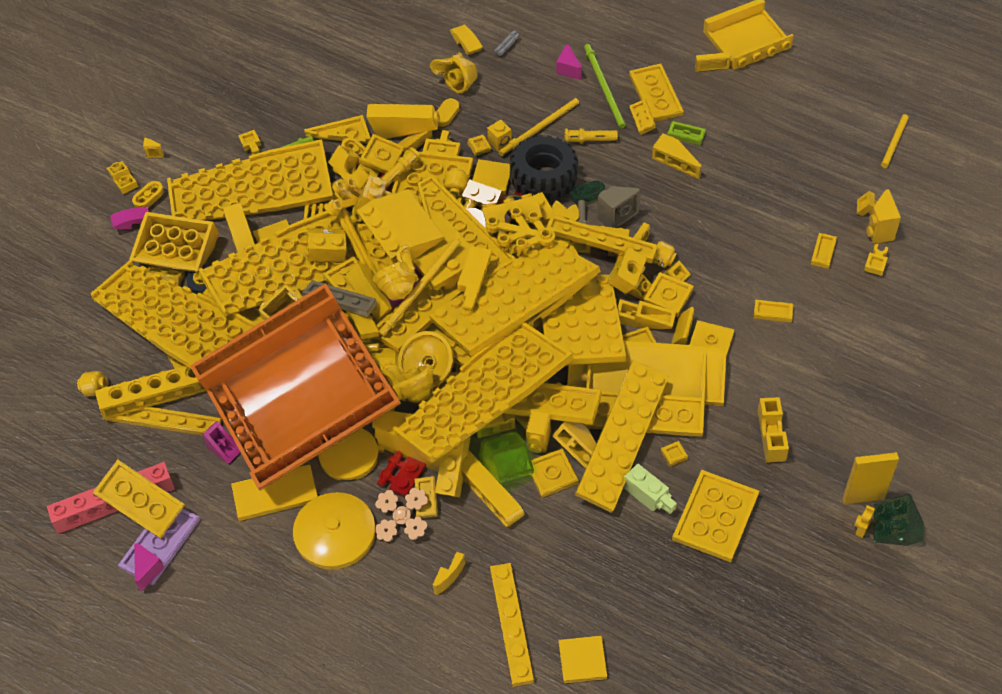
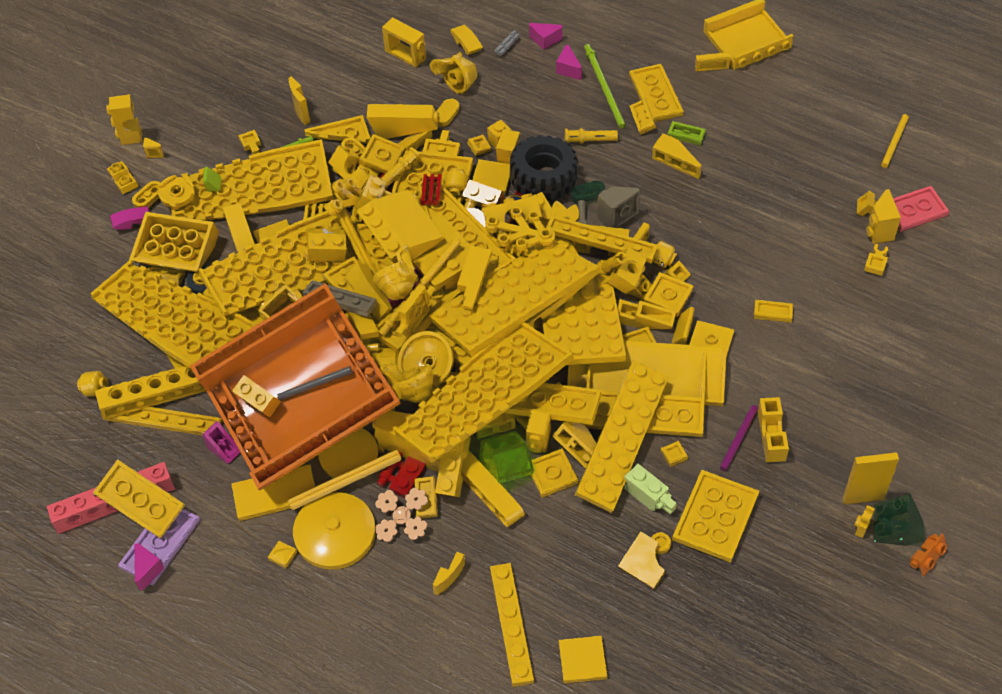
yellow bar [498,98,579,157] -> none
yellow tile [810,233,837,269] -> none
none -> yellow arch [106,94,142,145]
none -> yellow plate [158,175,196,210]
none -> lime slope [203,167,222,192]
none -> yellow brick [232,375,281,418]
none -> yellow tile [268,541,297,569]
none -> dark grey bar [277,366,353,401]
none -> yellow axle [288,450,401,510]
none -> yellow slope [289,76,310,125]
none -> yellow window [382,17,426,67]
none -> yellow plate [394,284,436,338]
none -> red tile [421,174,442,205]
none -> yellow slope [496,129,521,164]
none -> dark pink slope [529,23,563,50]
none -> yellow pin [596,252,627,276]
none -> yellow tile [618,532,665,589]
none -> yellow tile [651,532,671,554]
none -> magenta bar [719,405,758,472]
none -> coral tile [893,186,950,232]
none -> orange hinge [910,533,947,576]

